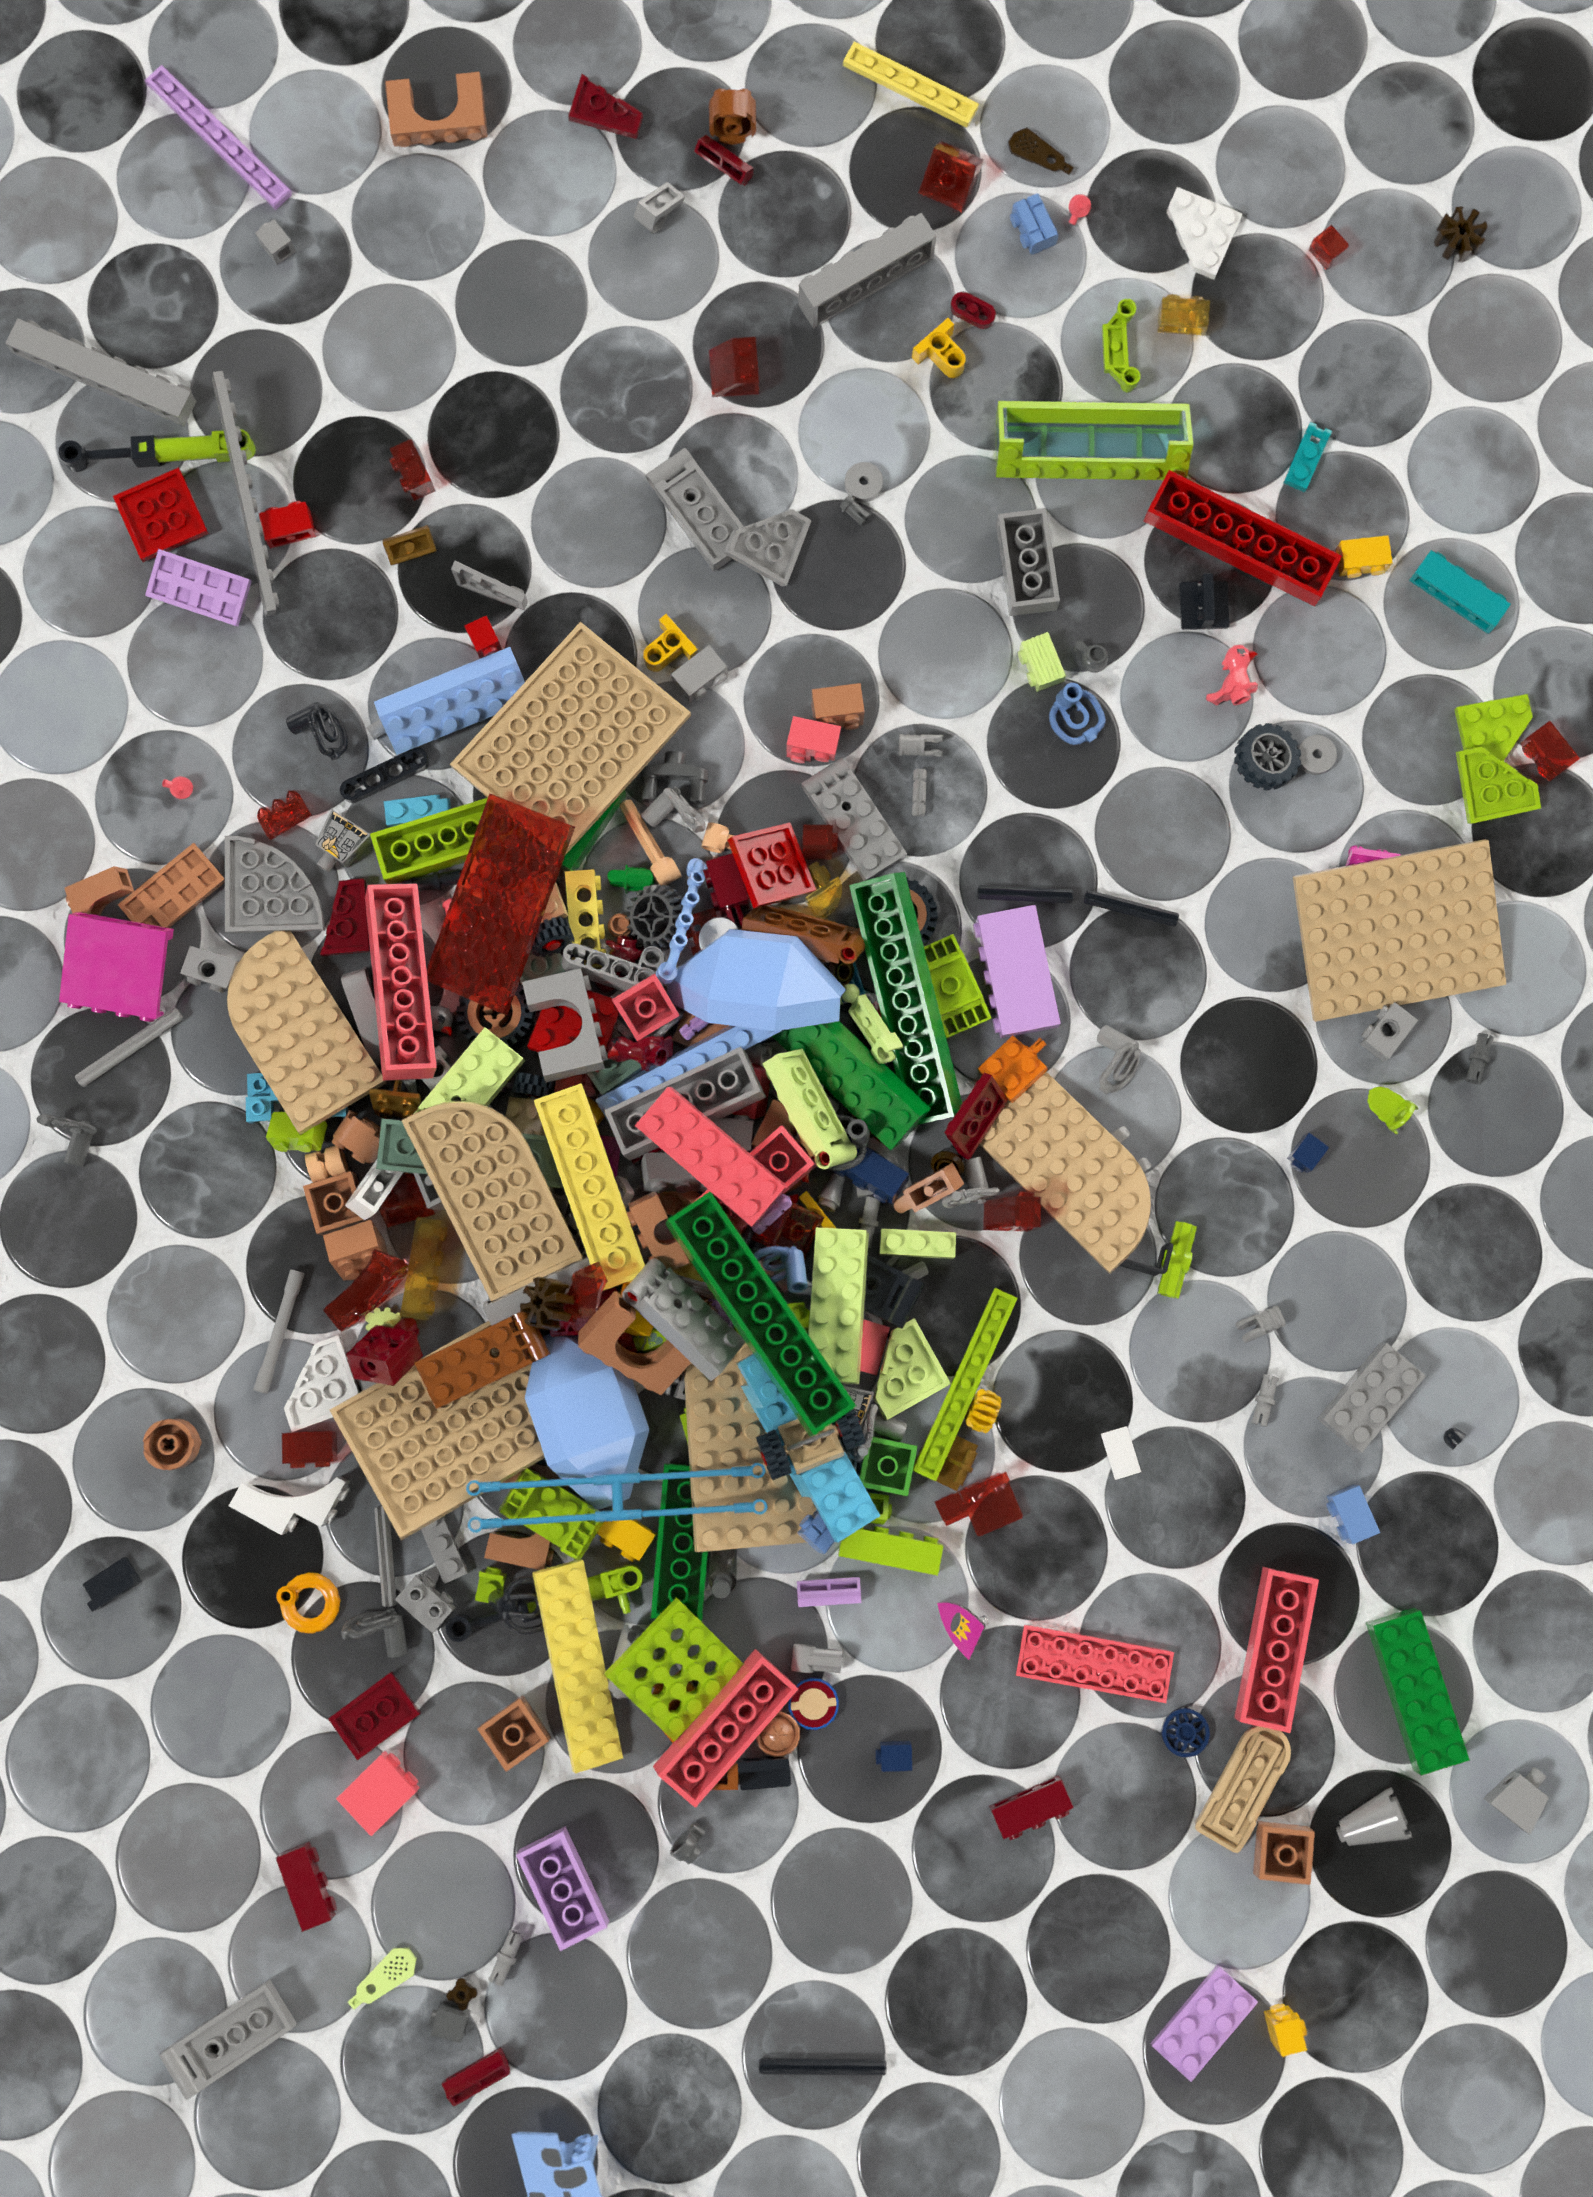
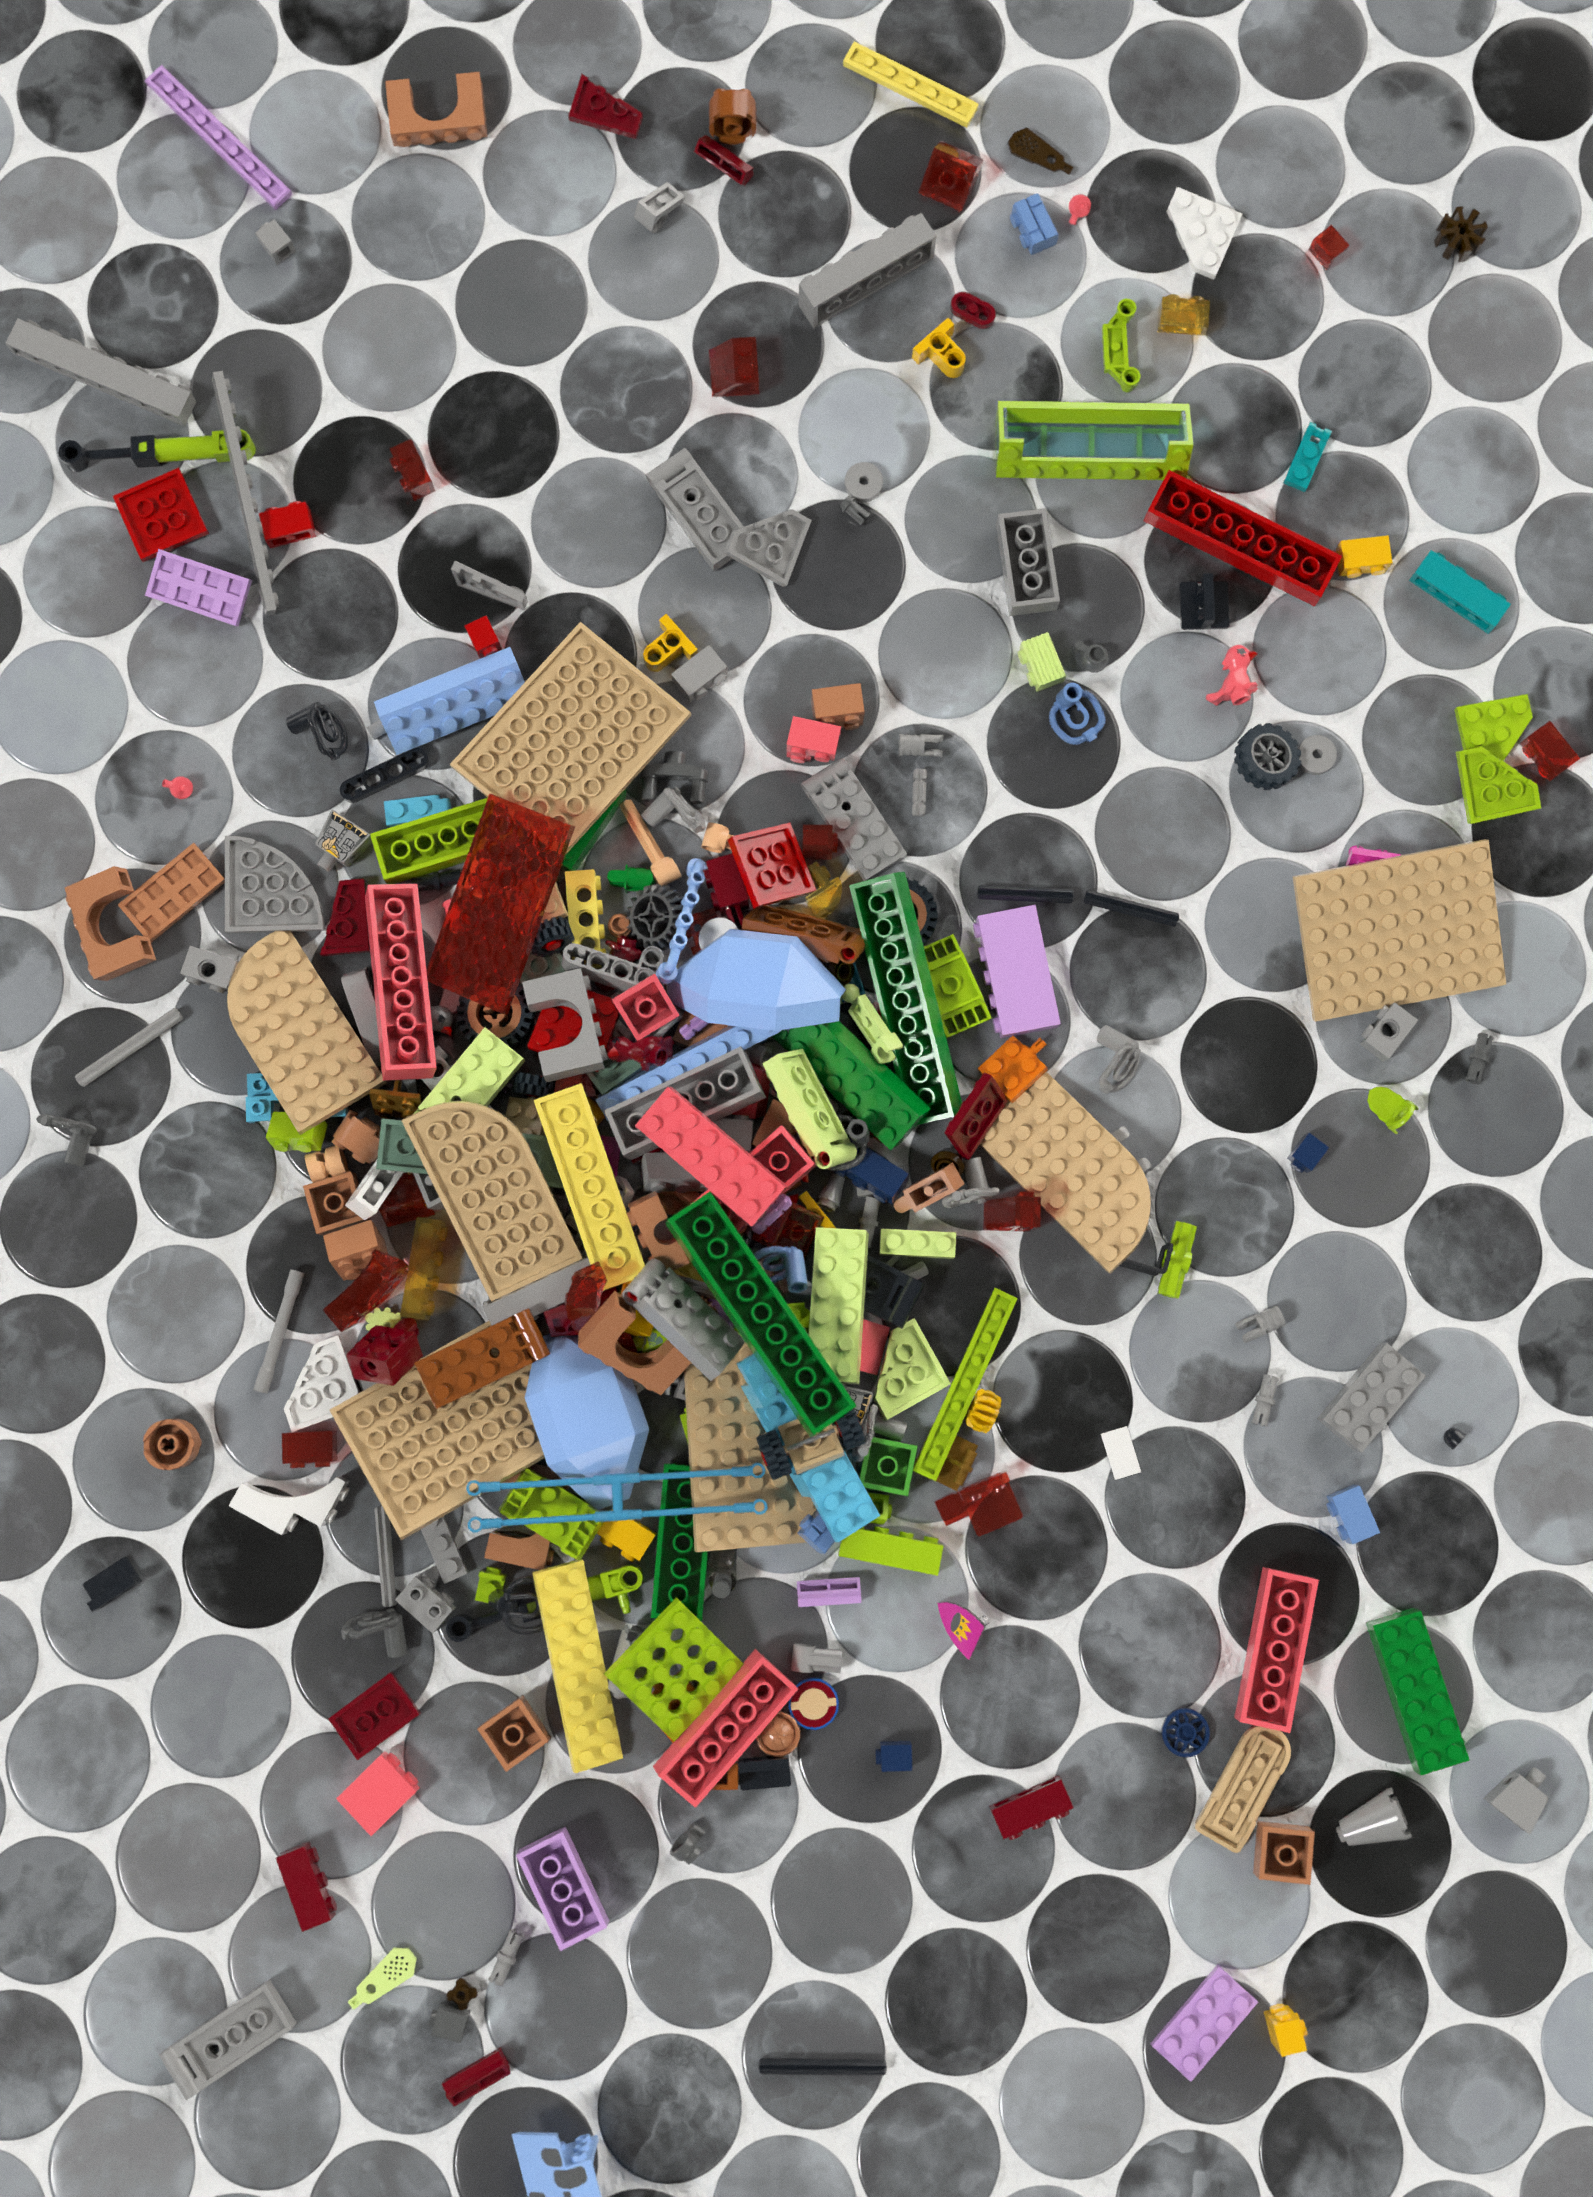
dark pink panel [59,912,174,1022] -> none
clear red plate [257,790,312,840] -> none
light orange piece [276,1572,340,1634] -> none
pearl gold slope [382,525,436,565] -> none
dark brown gear [520,1277,574,1331] -> none
coral plate [1016,1625,1174,1703] -> none

